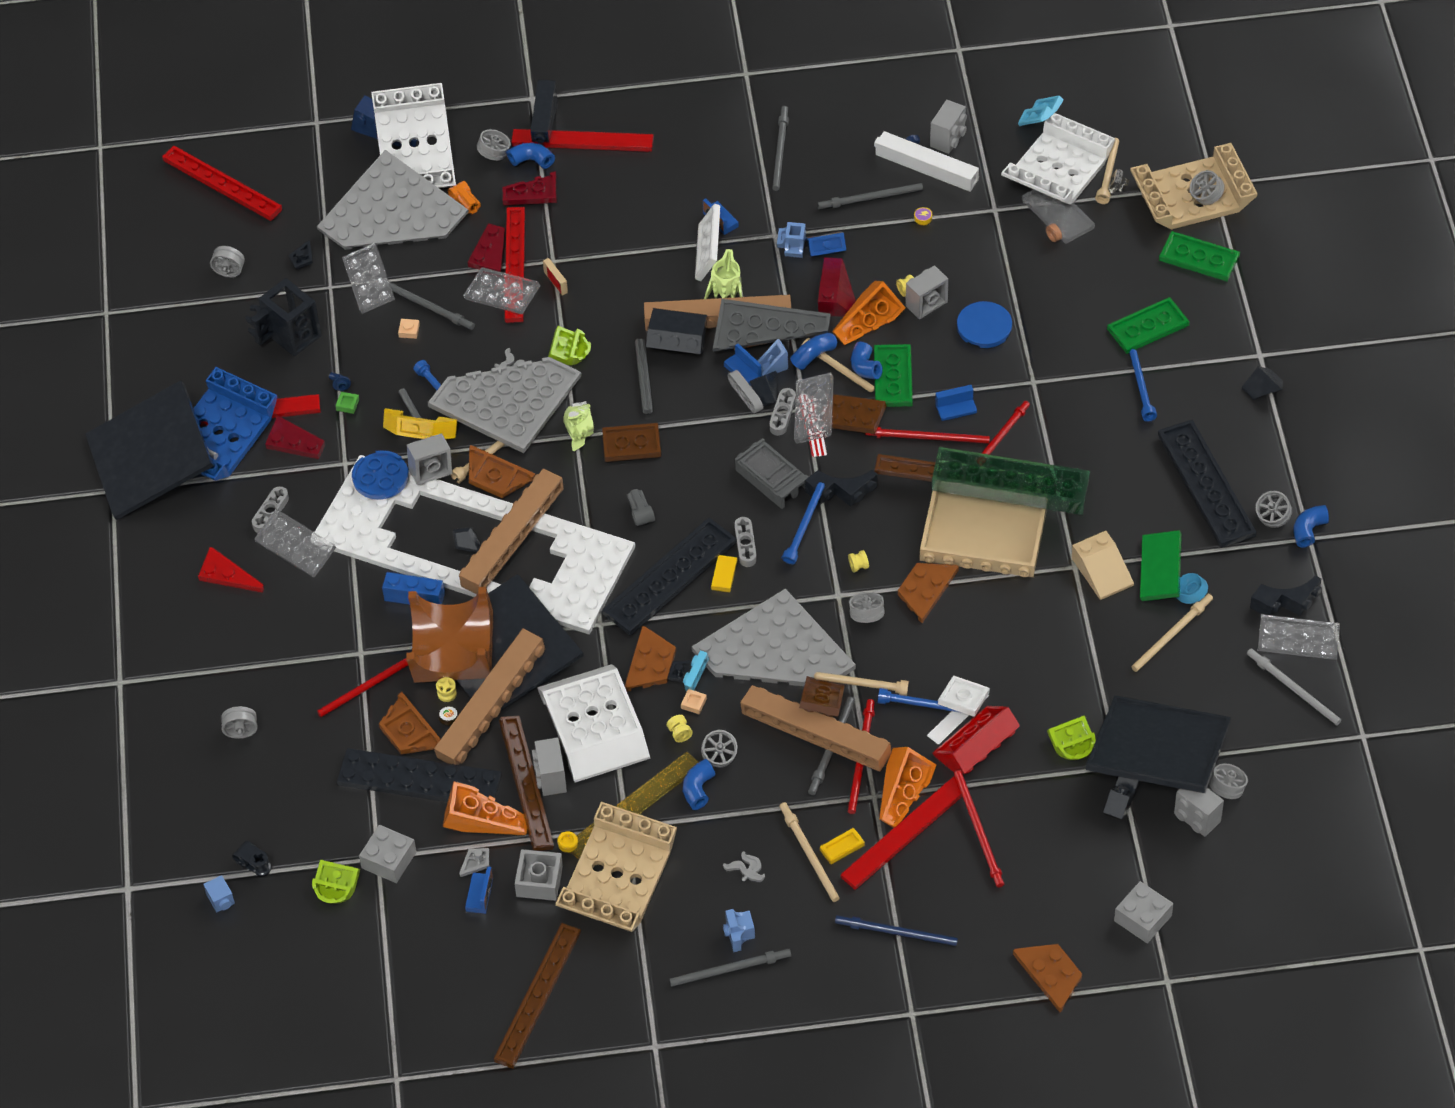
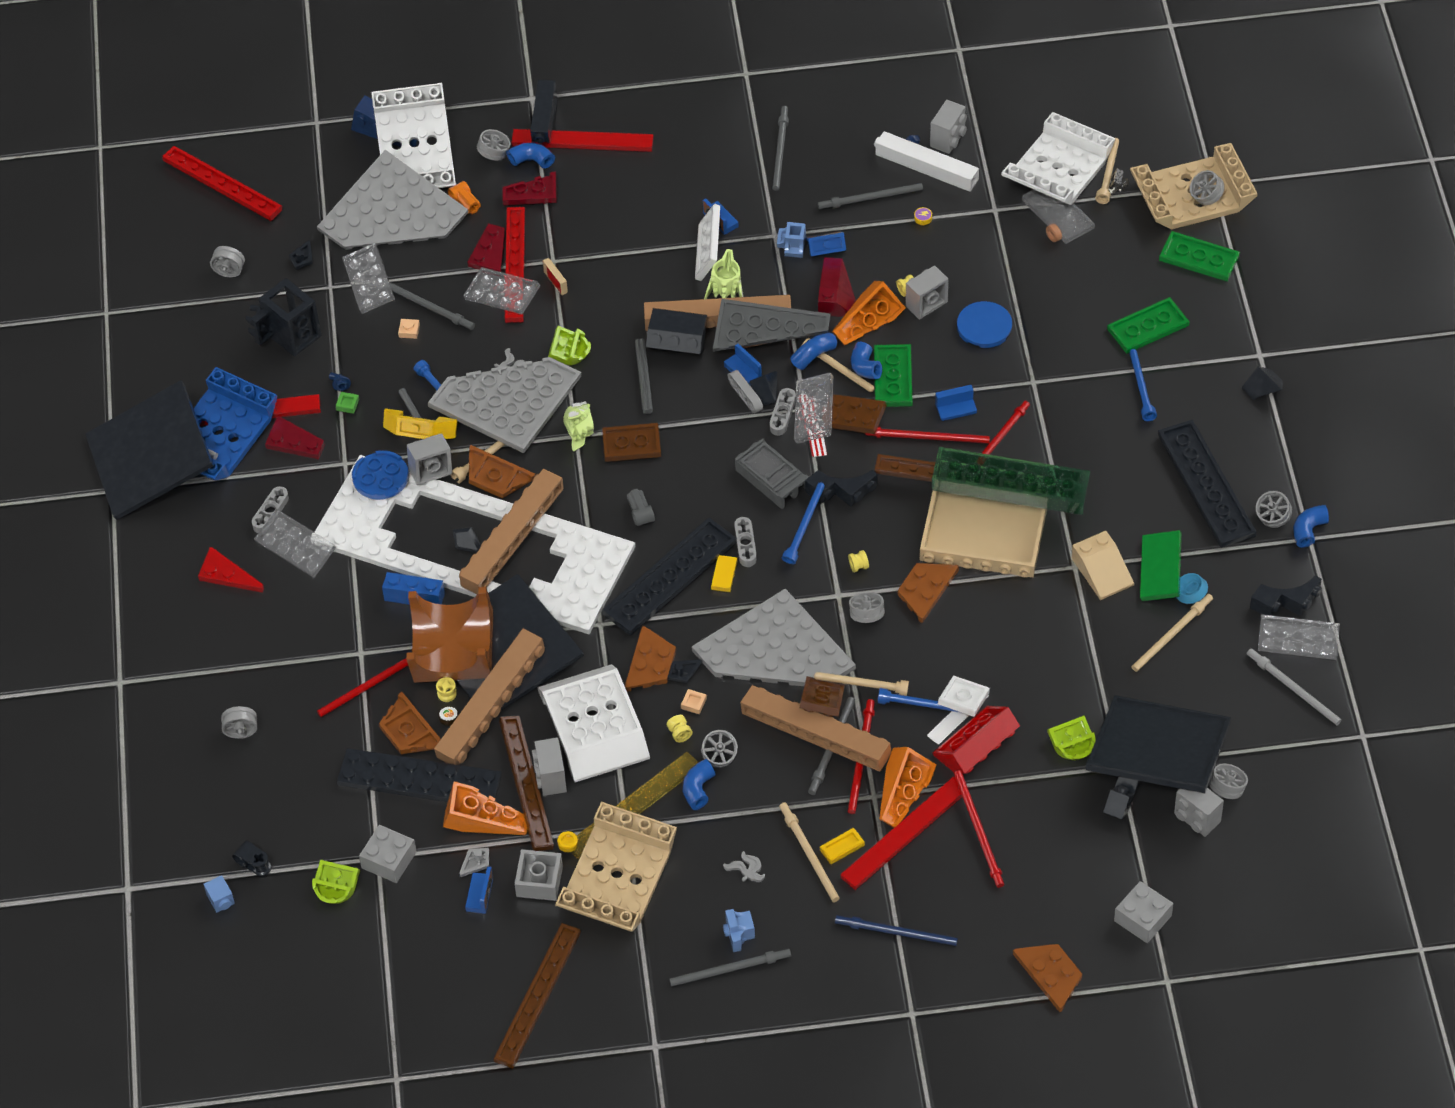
medium azure plate [683,650,709,691] -> none
medium blue slope [758,339,788,375] -> none
medium azure slope [1018,95,1064,126] -> none

